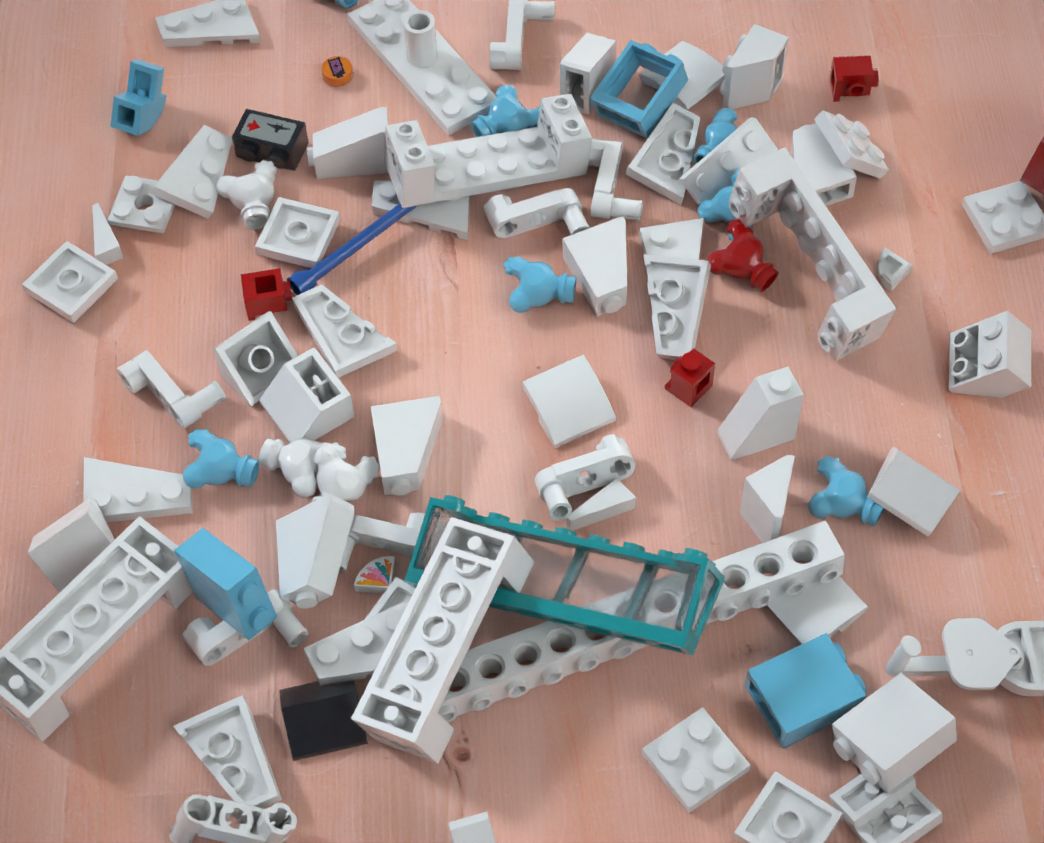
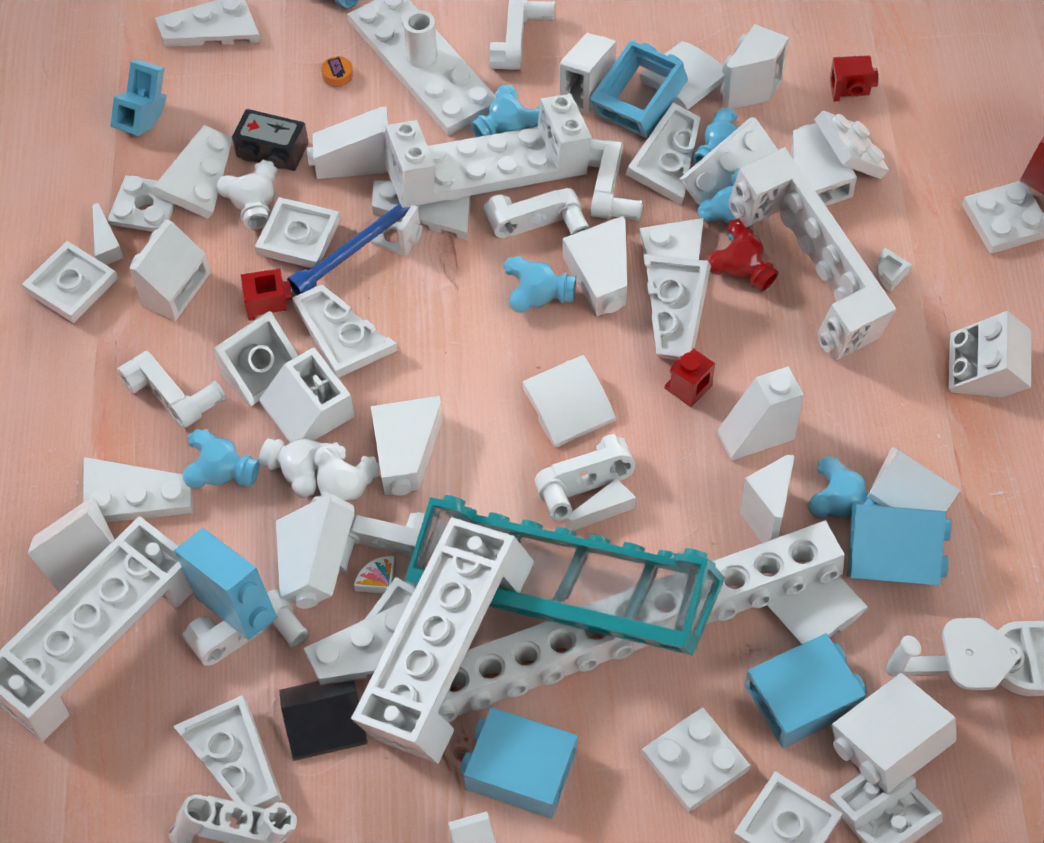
none -> white slope [130,219,211,321]
none -> white bracket [372,205,423,257]
none -> medium azure brick [460,707,578,819]
none -> medium azure brick [847,504,951,585]

